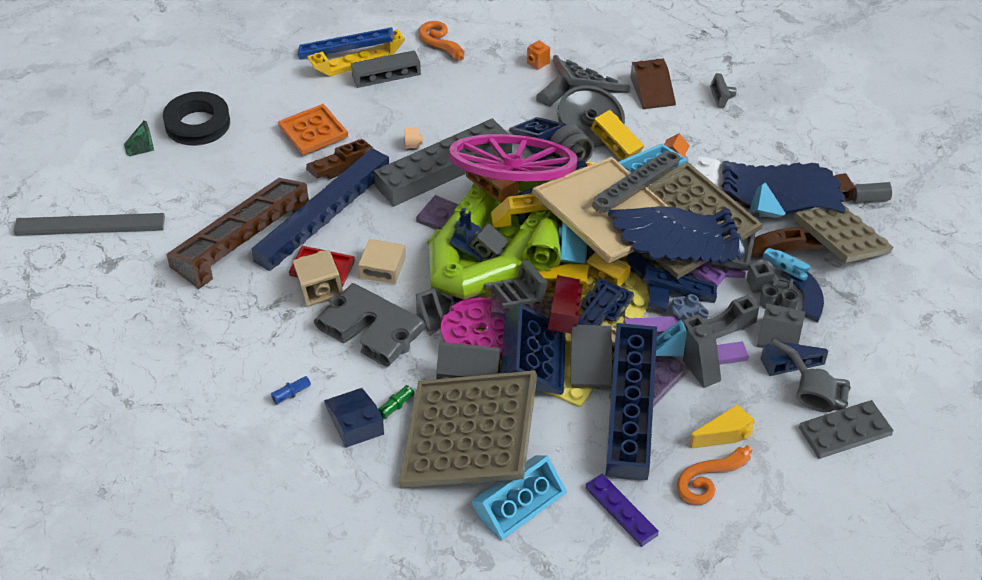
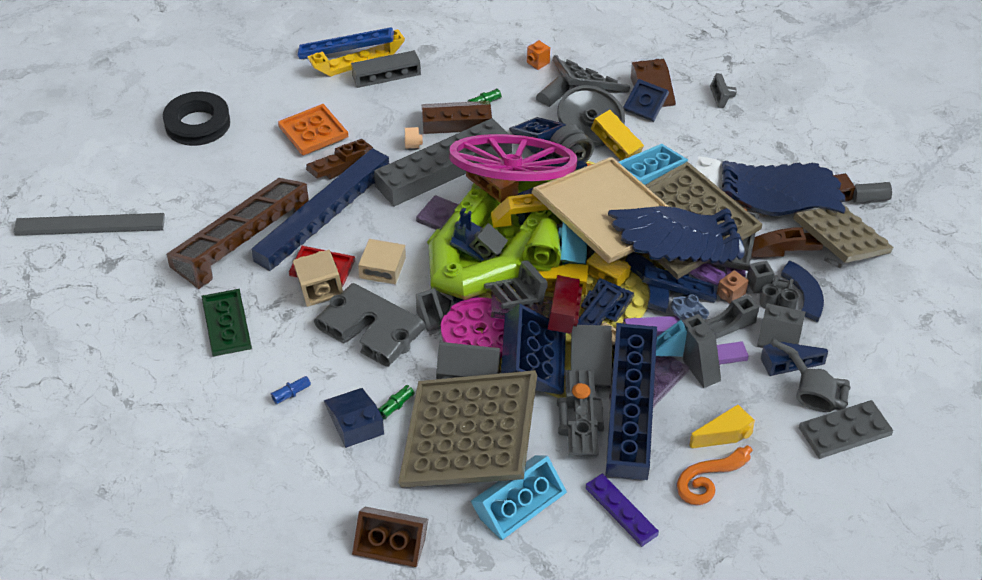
clear green slope [124,120,154,156] -> none
orange plant [418,21,465,61] -> none
dark grey plate [592,151,680,213] -> none
orange brick [664,133,690,157] -> none
medium azure slope [749,183,786,218] -> none
medium azure hinge [763,248,811,281] -> none
none -> dark green tile [201,288,252,357]
none -> reddish brown slope [352,506,429,567]
none -> reddish brown slope [421,101,492,134]
none -> green pin [467,88,502,102]
none -> dark grey piece [557,370,604,456]
none -> dark blue tile [623,79,669,122]
none -> nougat brick [717,270,749,304]

